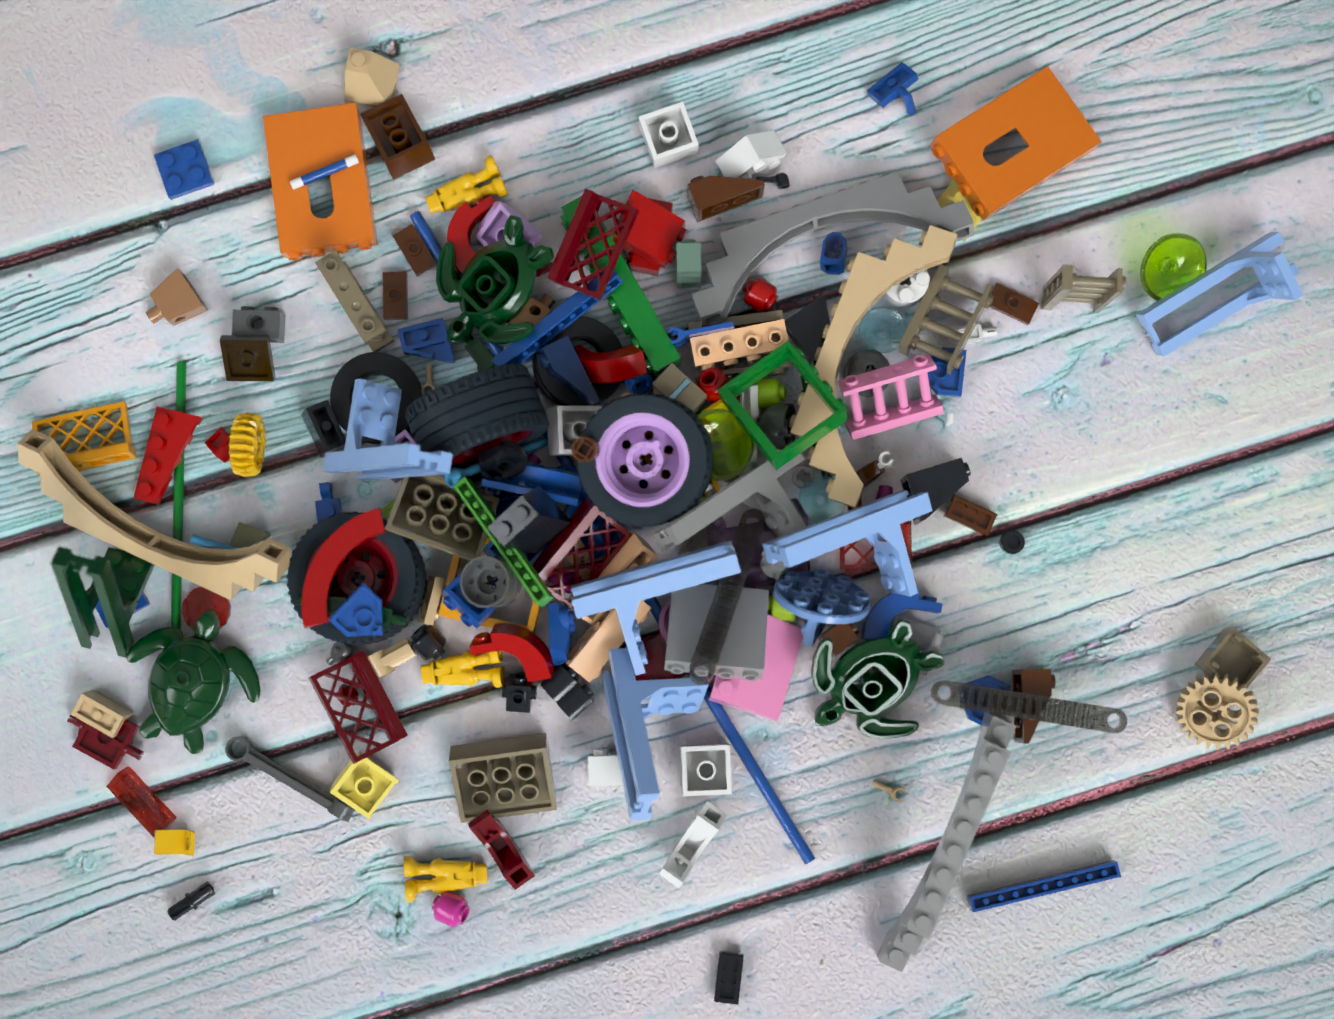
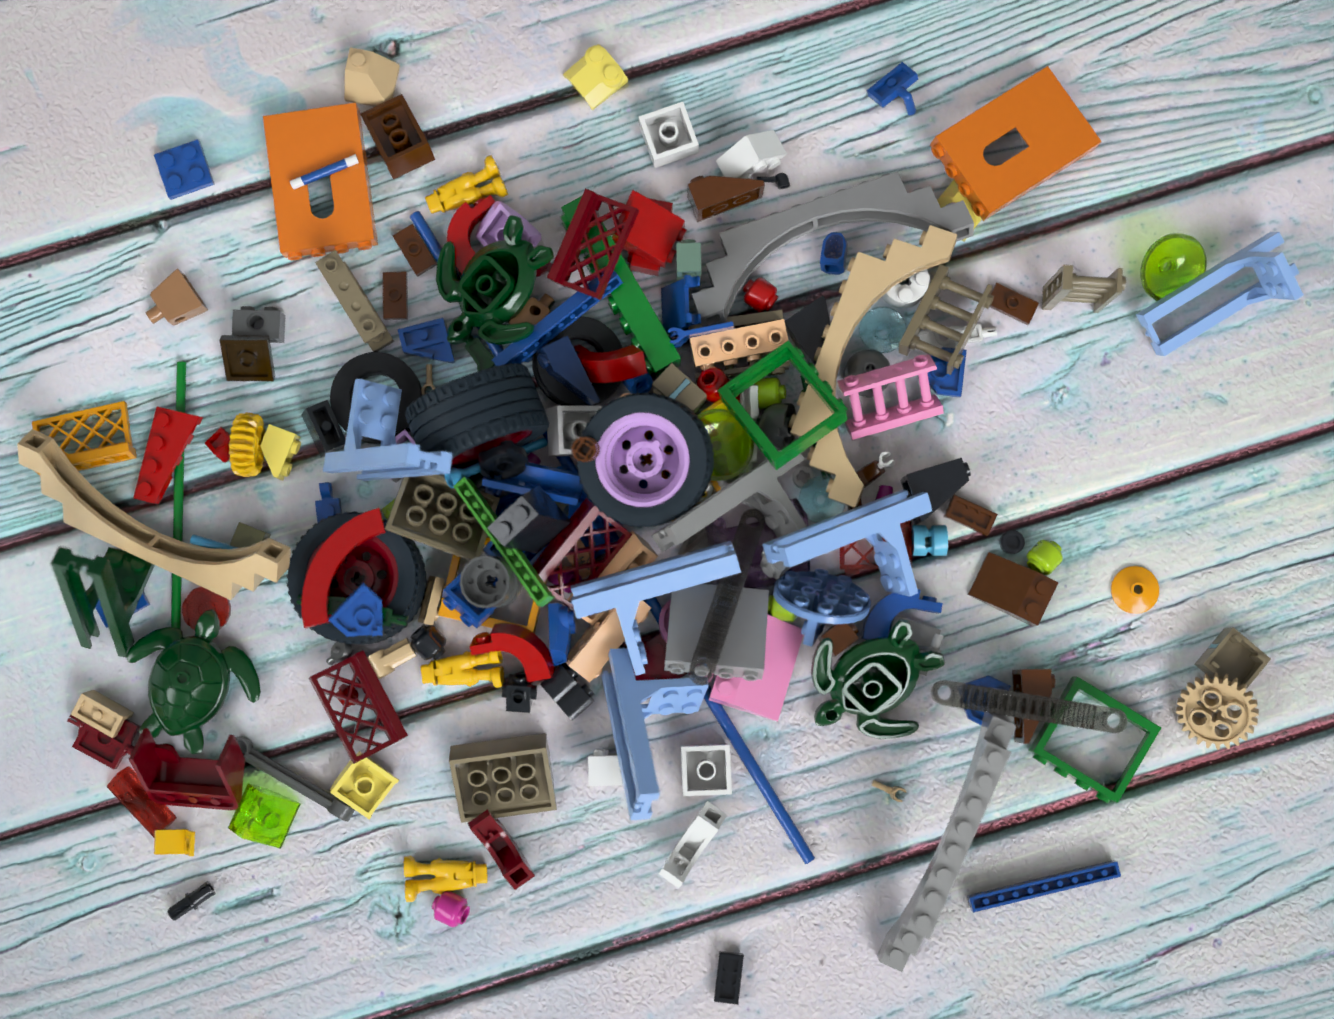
none -> dark red windscreen [129,728,245,810]
none -> clear neon green slope [228,783,300,849]
none -> light yellow slope [260,424,301,481]
none -> light yellow slope [563,44,628,111]
none -> blue flag [661,275,701,334]
none -> medium azure wheel [910,525,948,556]
none -> reddish brown slope [968,552,1059,627]
none -> lime head [1027,540,1063,575]
none -> green window [1028,676,1161,804]
none -> light orange dish [1111,566,1159,614]

